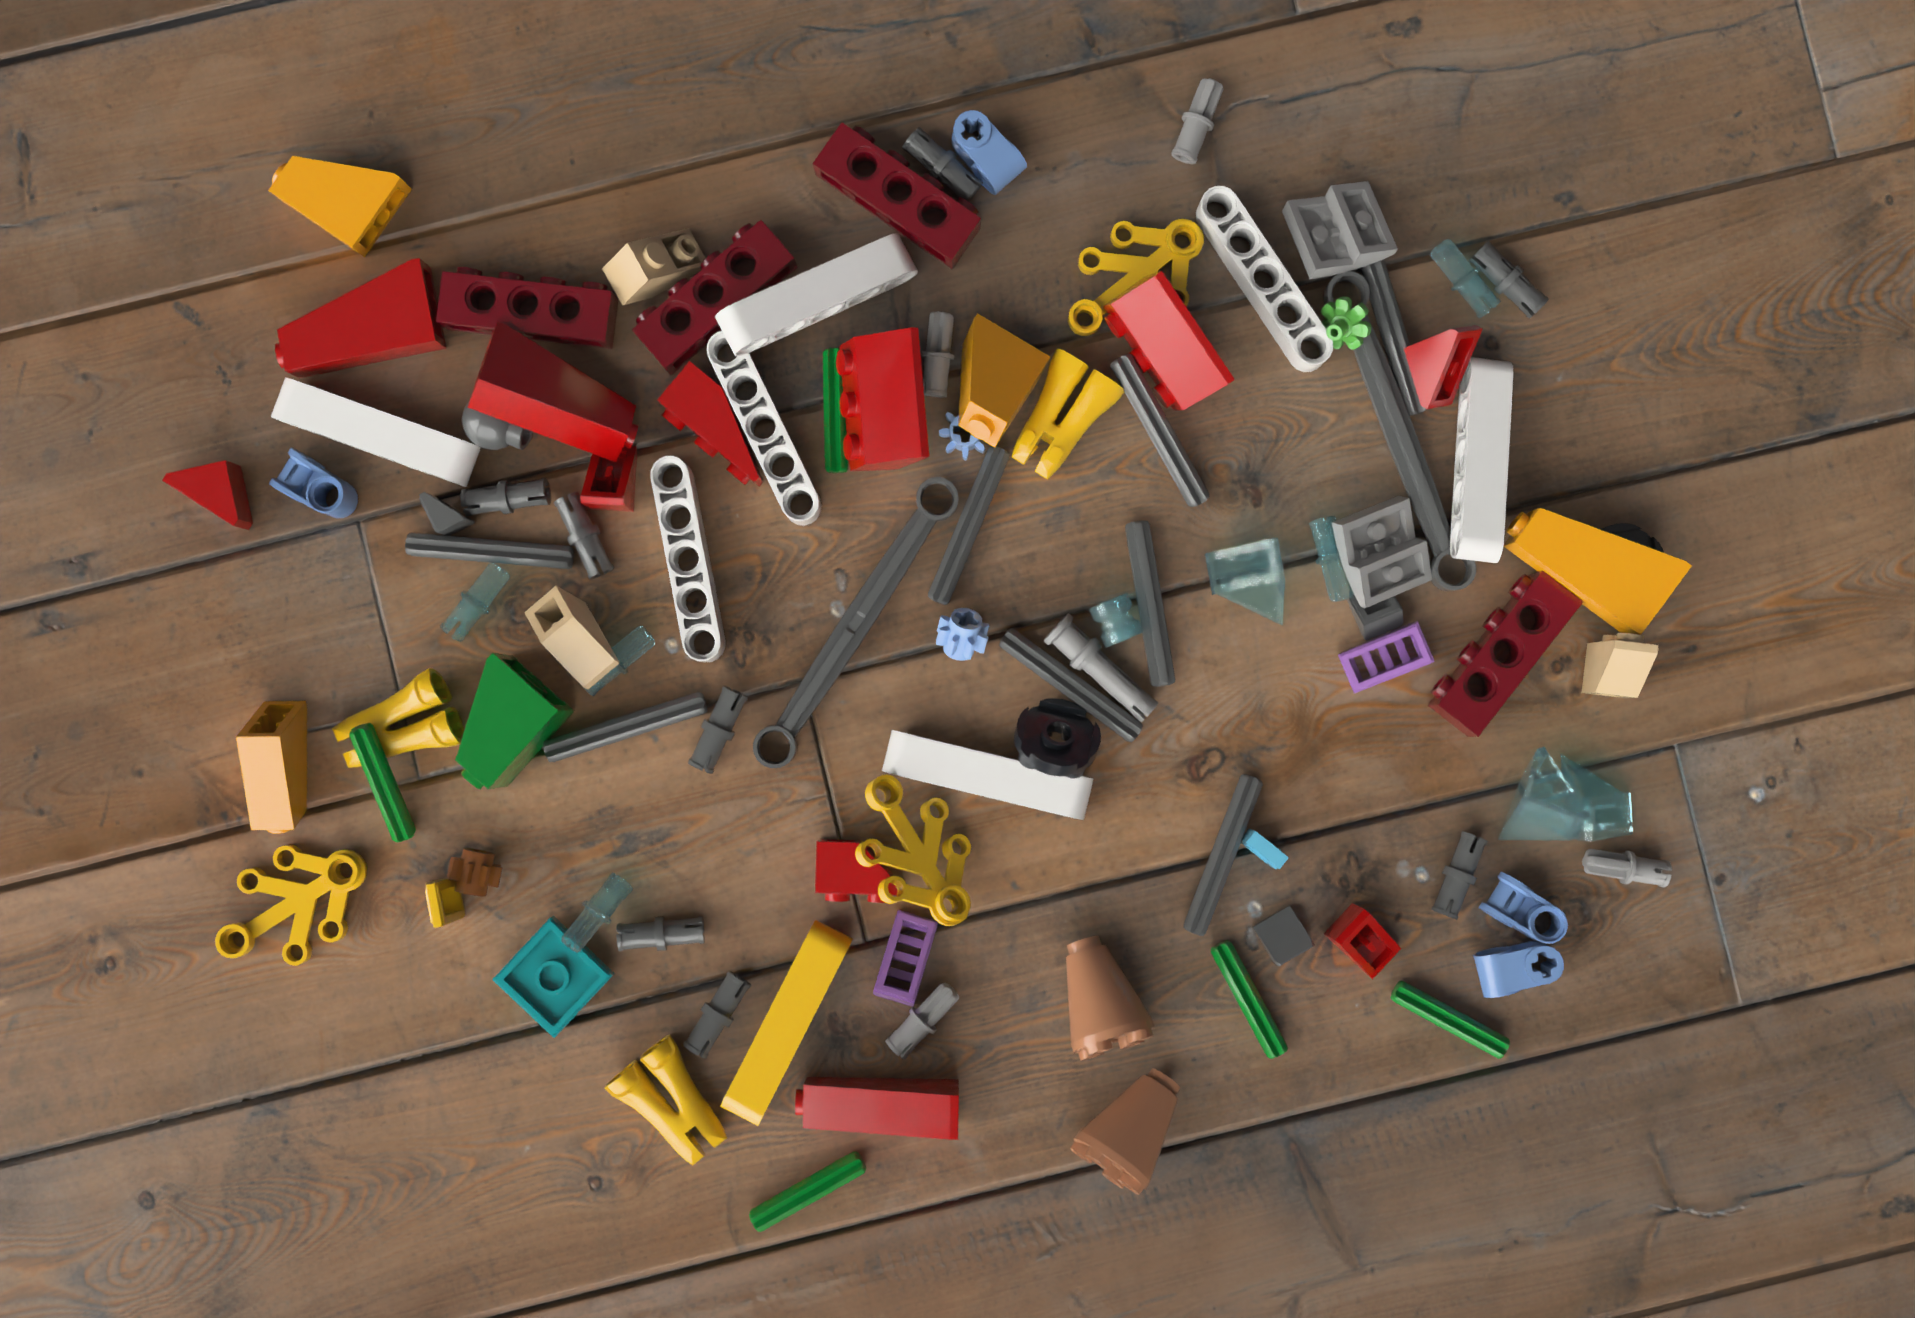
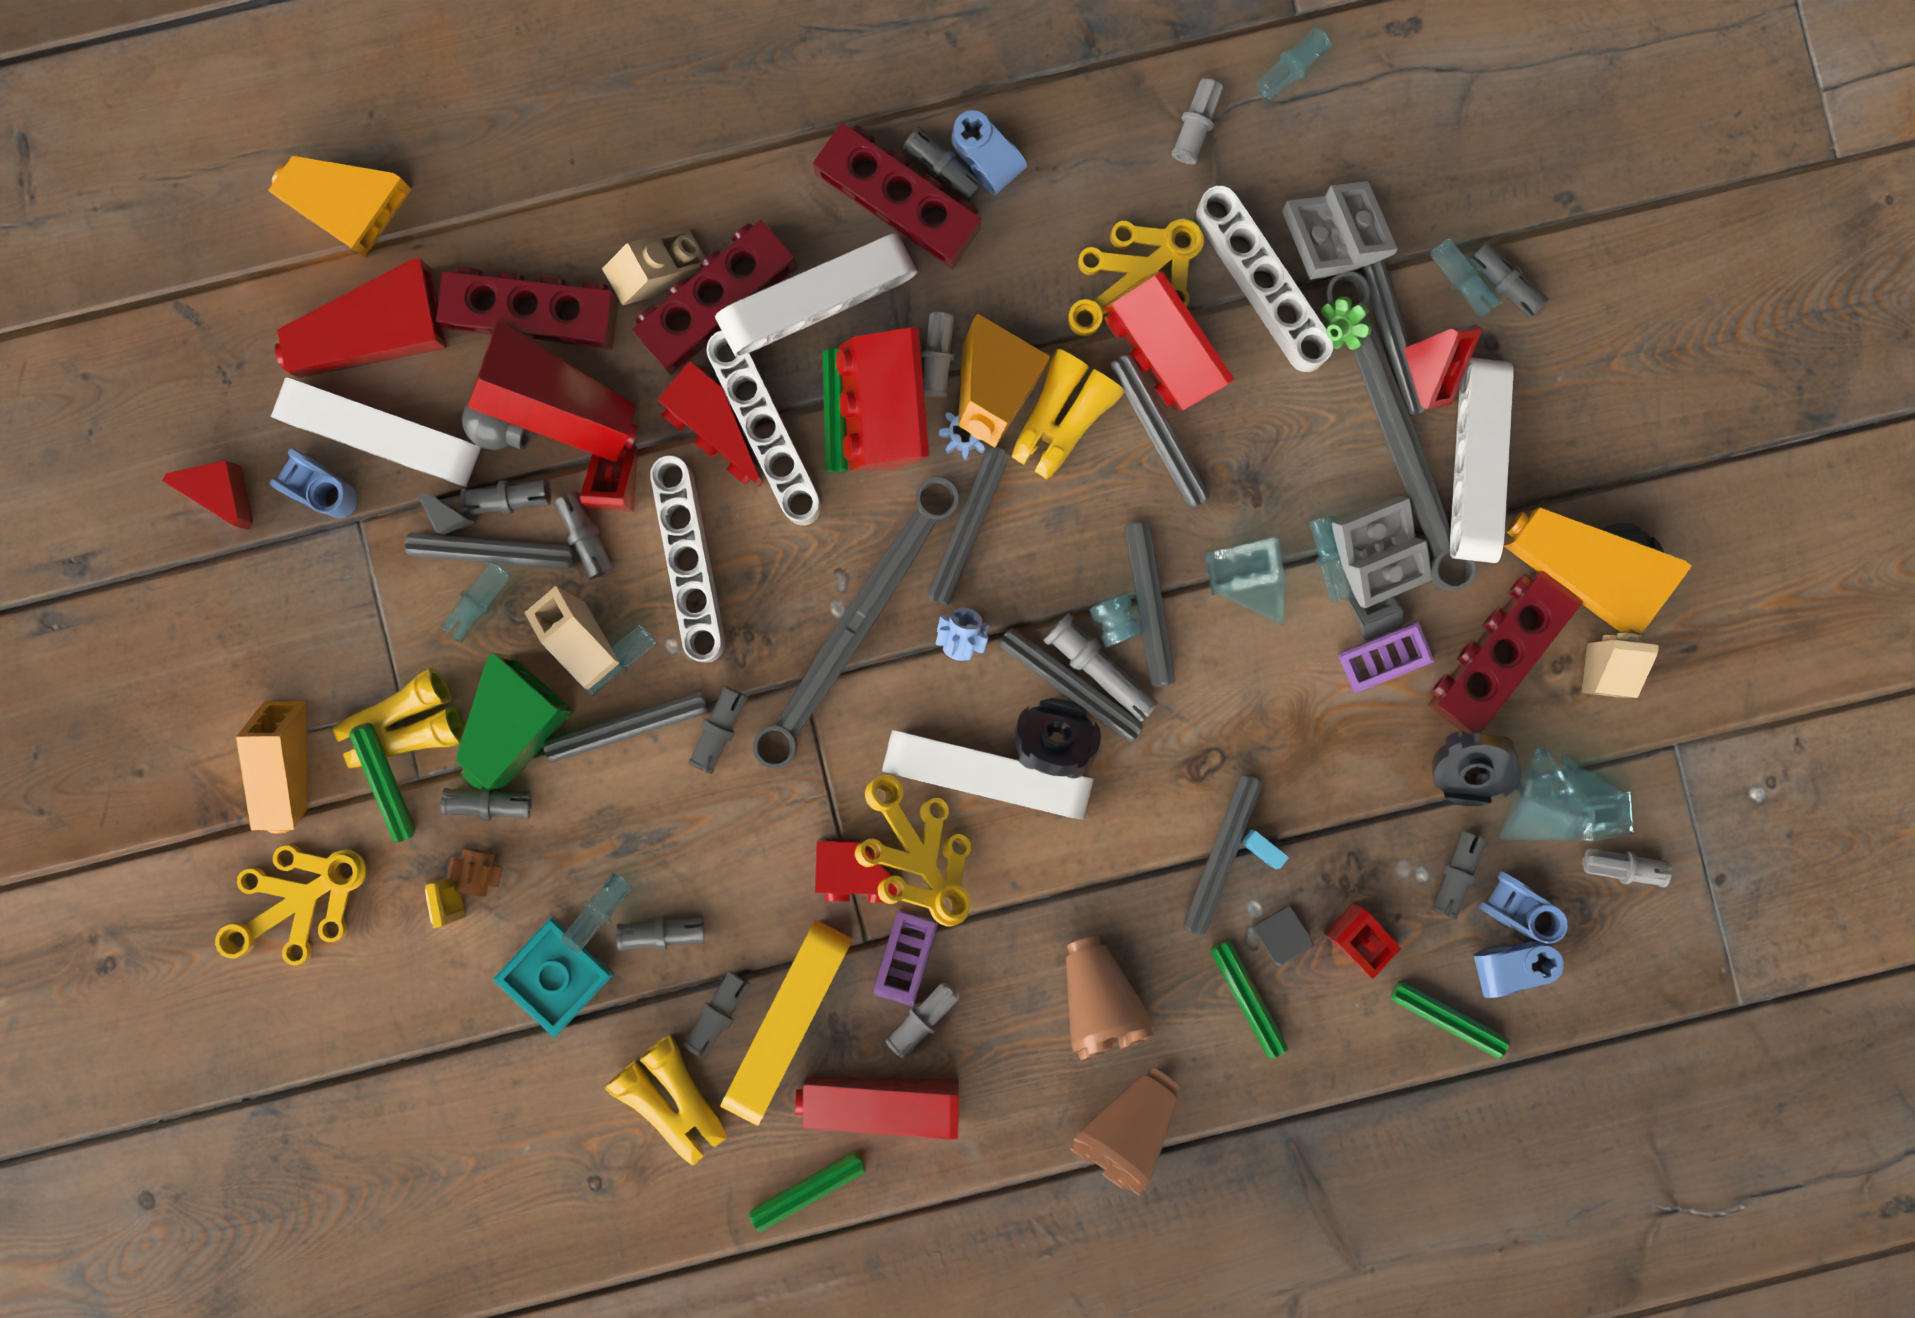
none -> dark grey pin [441,787,532,820]
none -> clear light blue axle [1256,28,1332,100]
none -> black plate [1432,731,1521,806]

